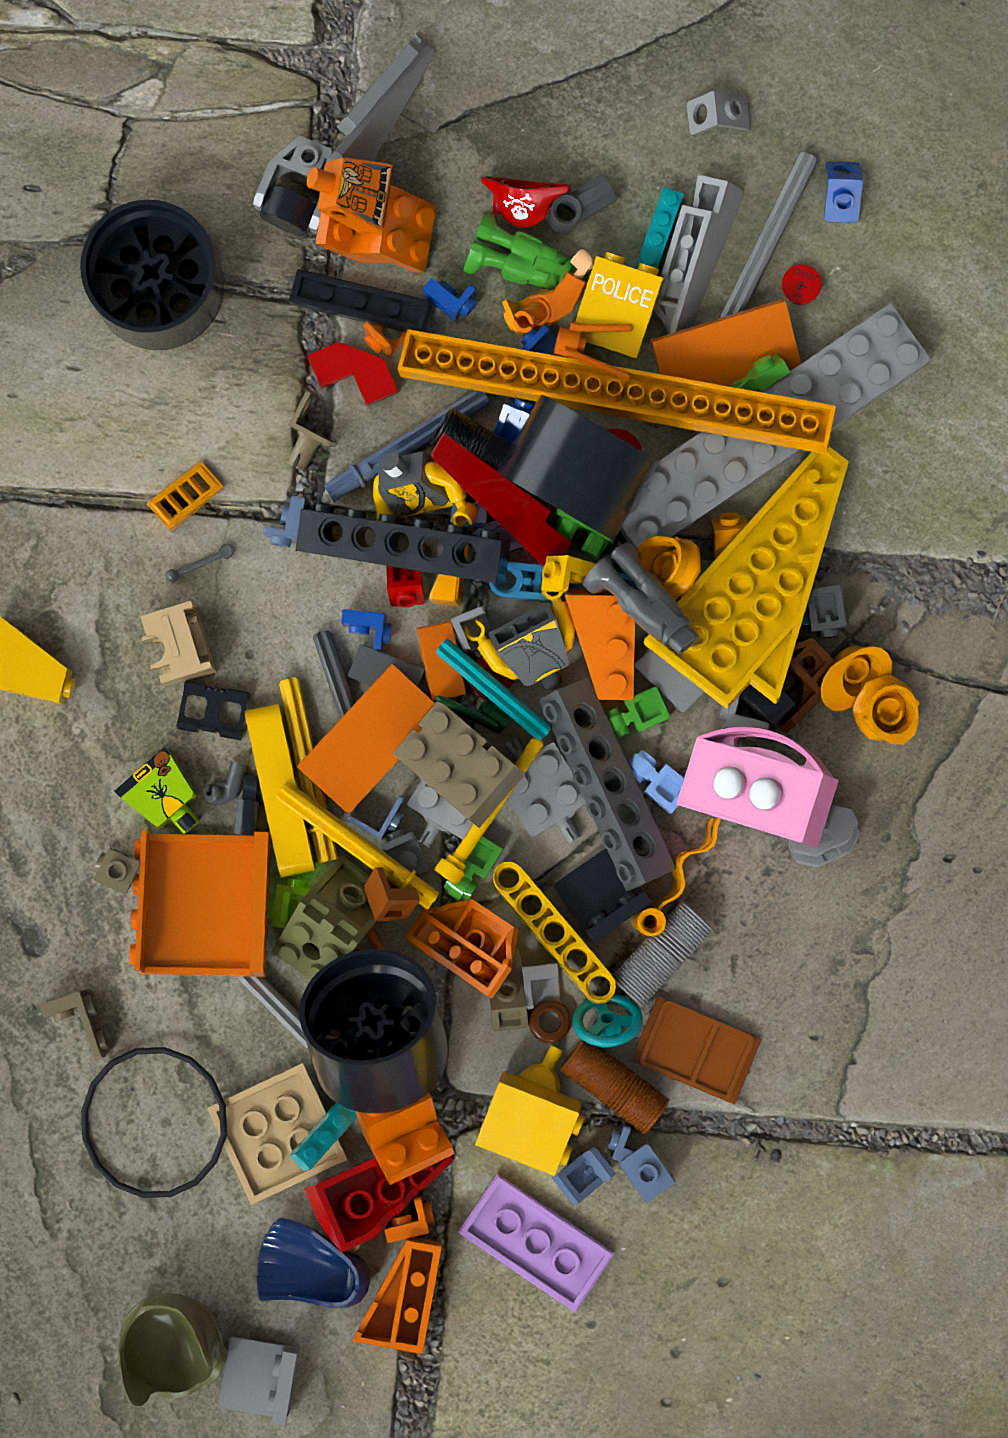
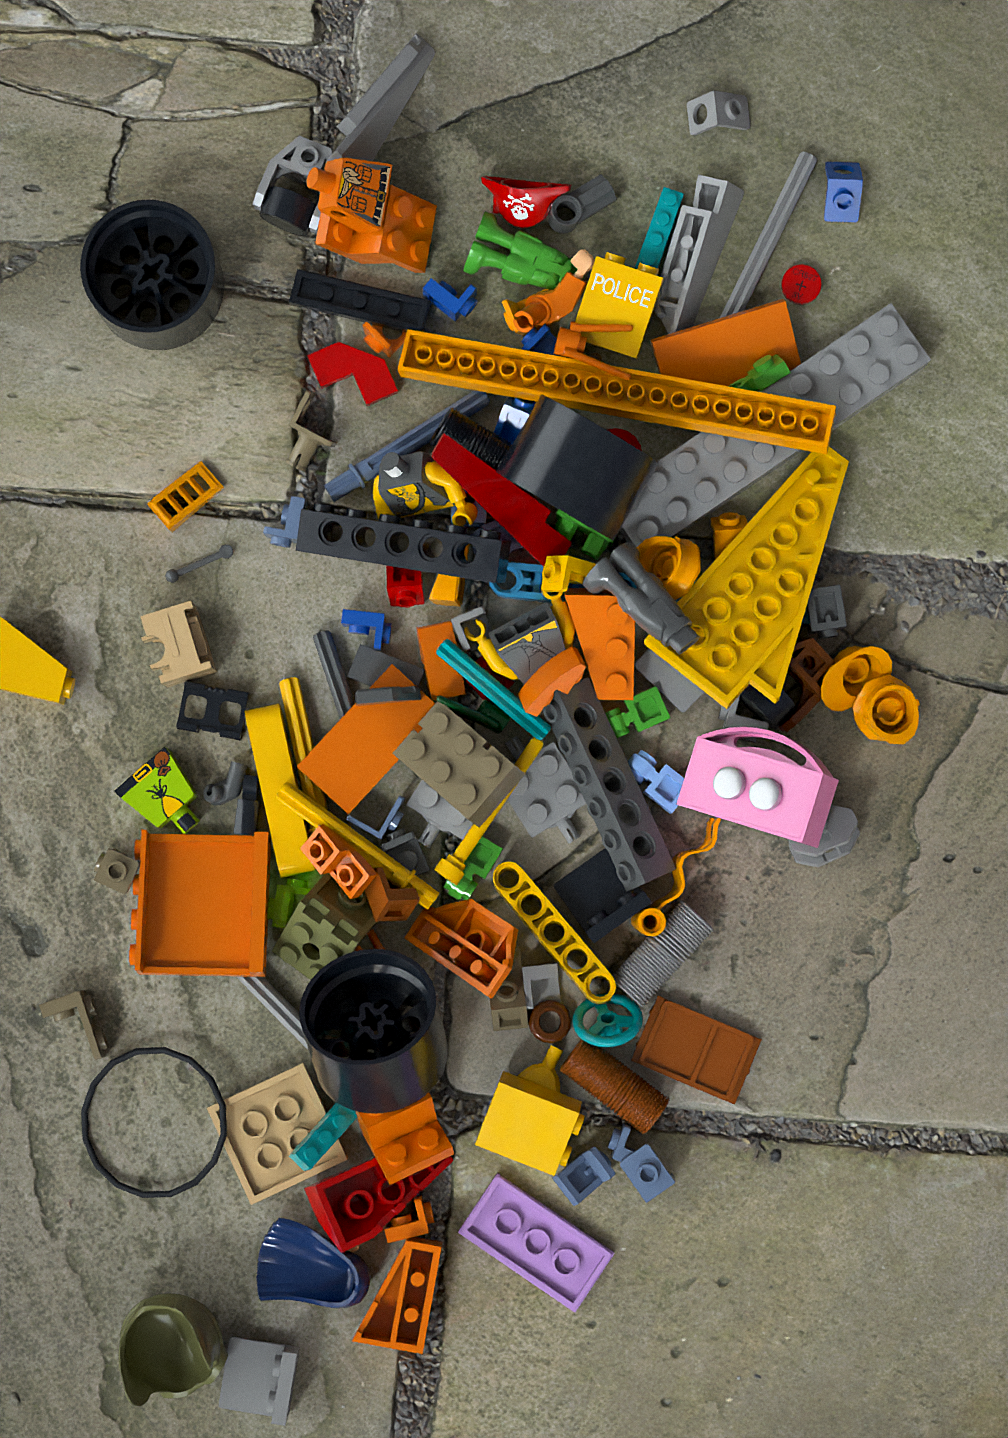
none -> orange slope [300,824,378,899]
none -> dark grey tile [355,686,421,706]
none -> orange slope [518,646,586,717]

